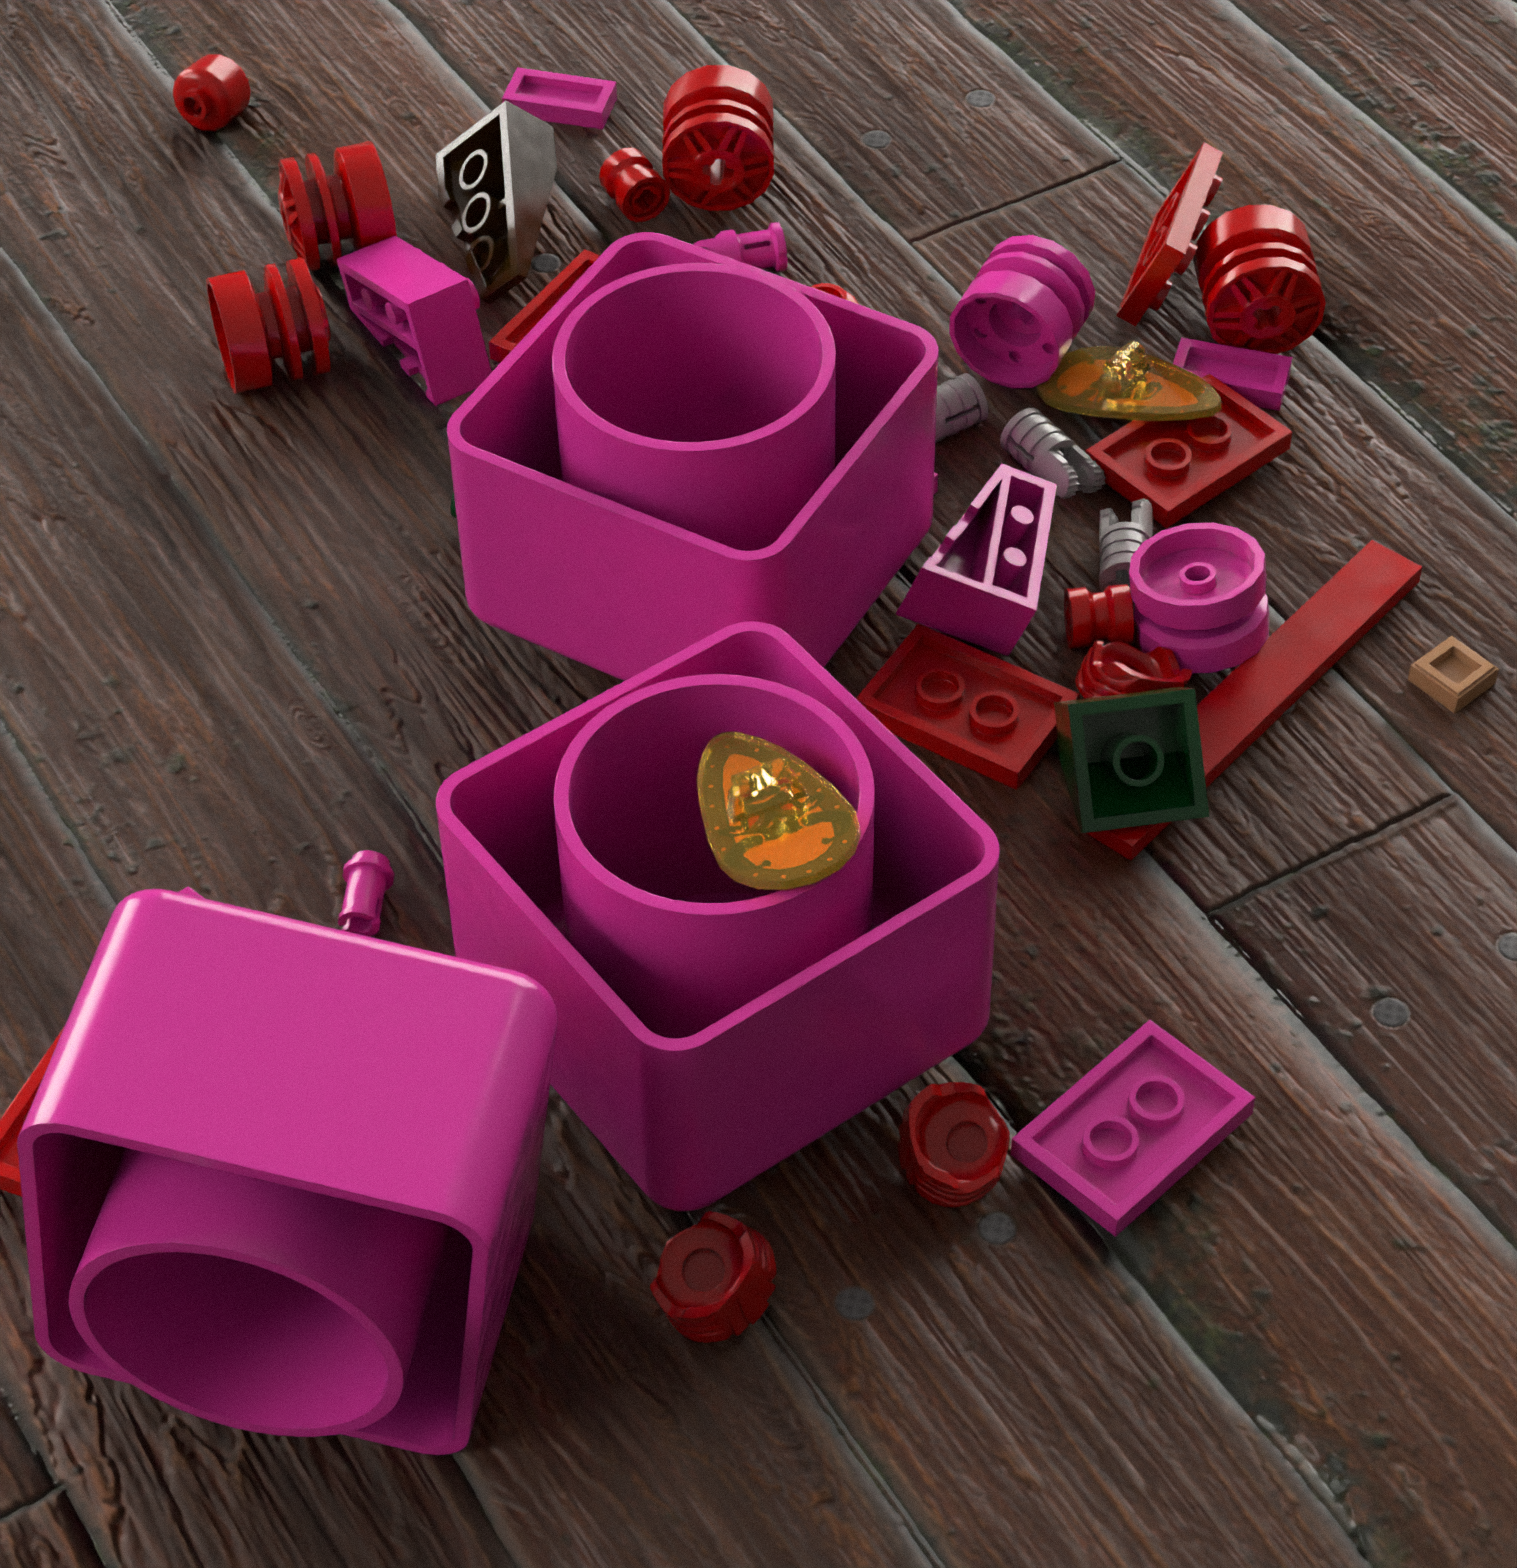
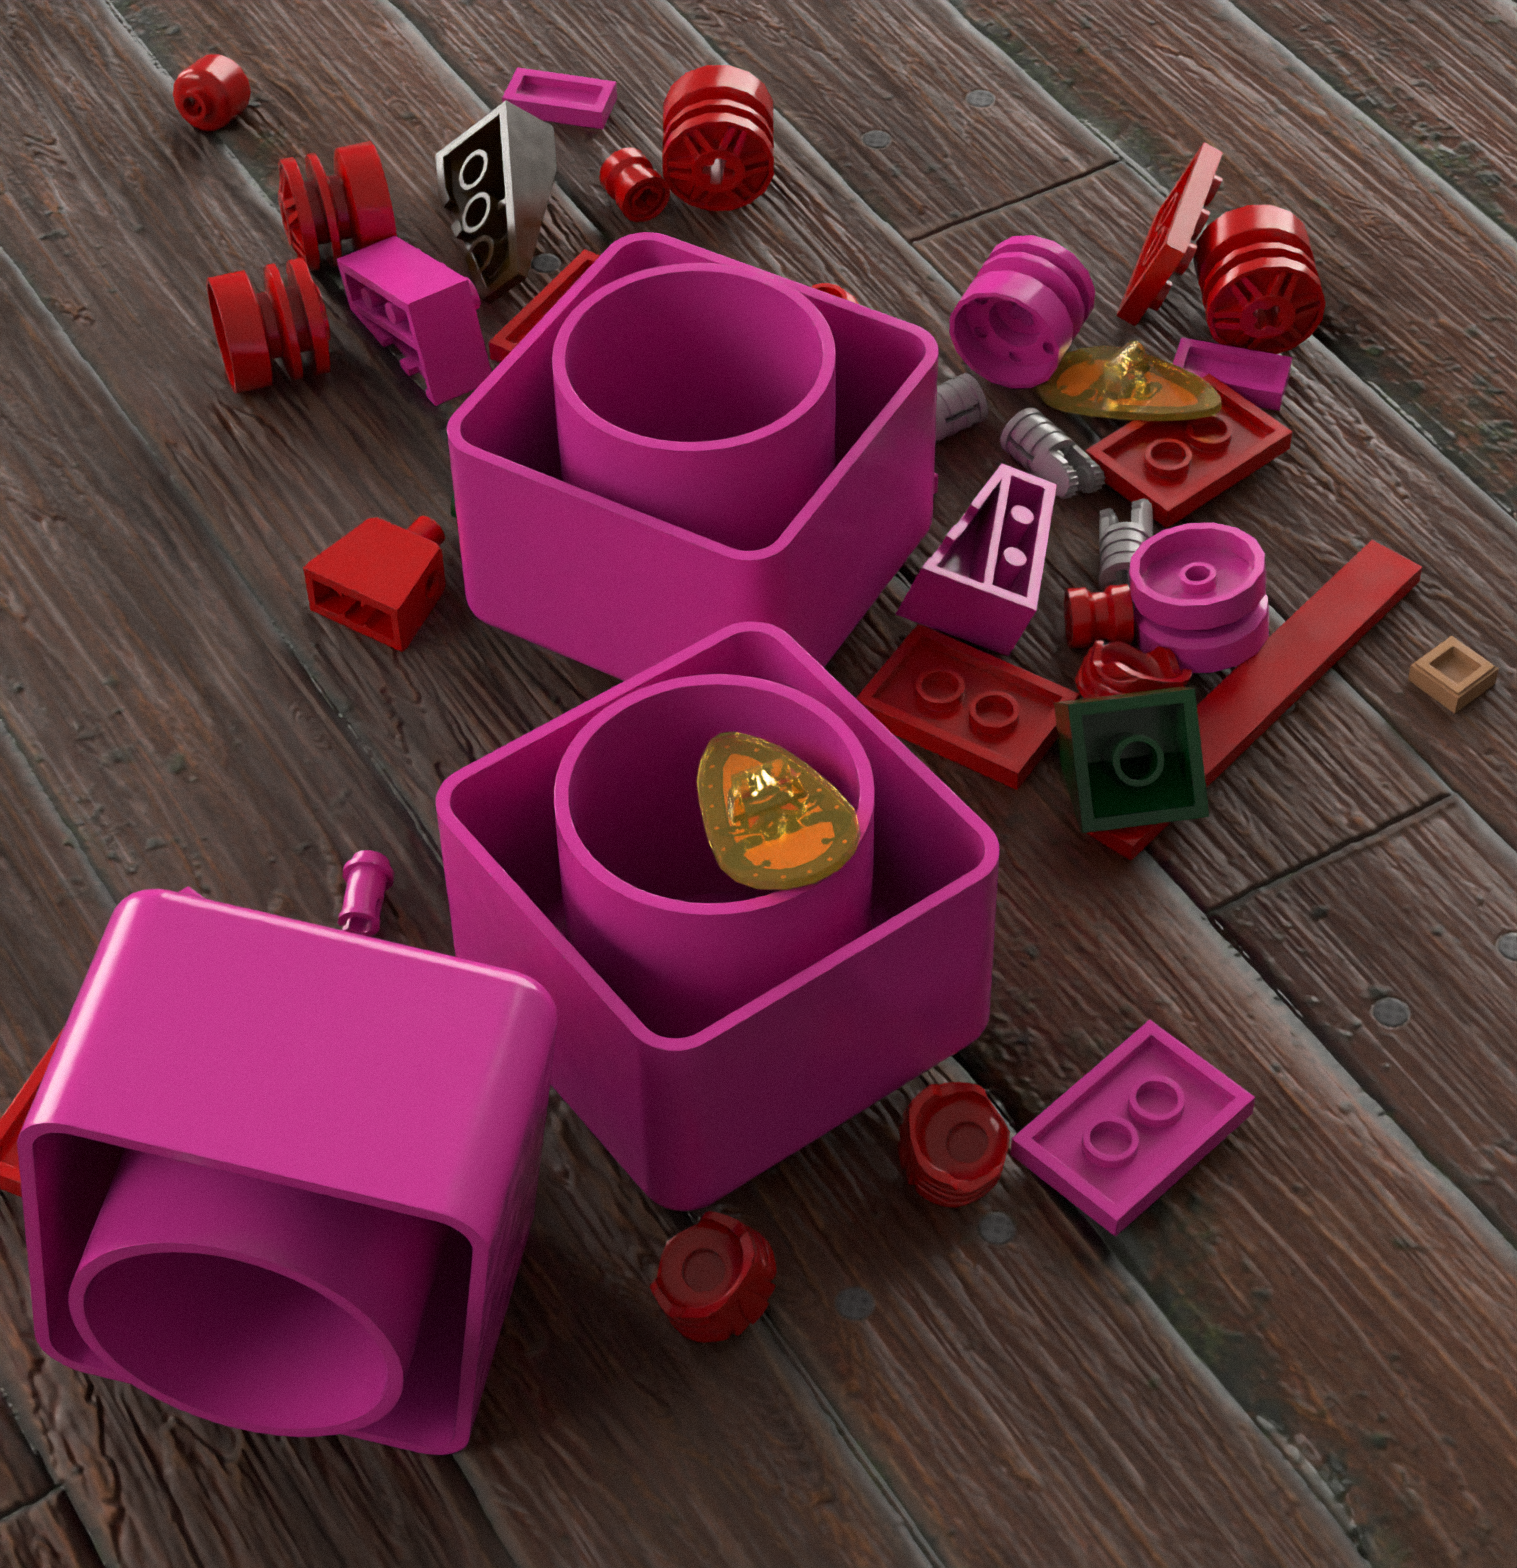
dark pink piece [694,222,788,272] -> none
none -> red torso [303,516,446,652]

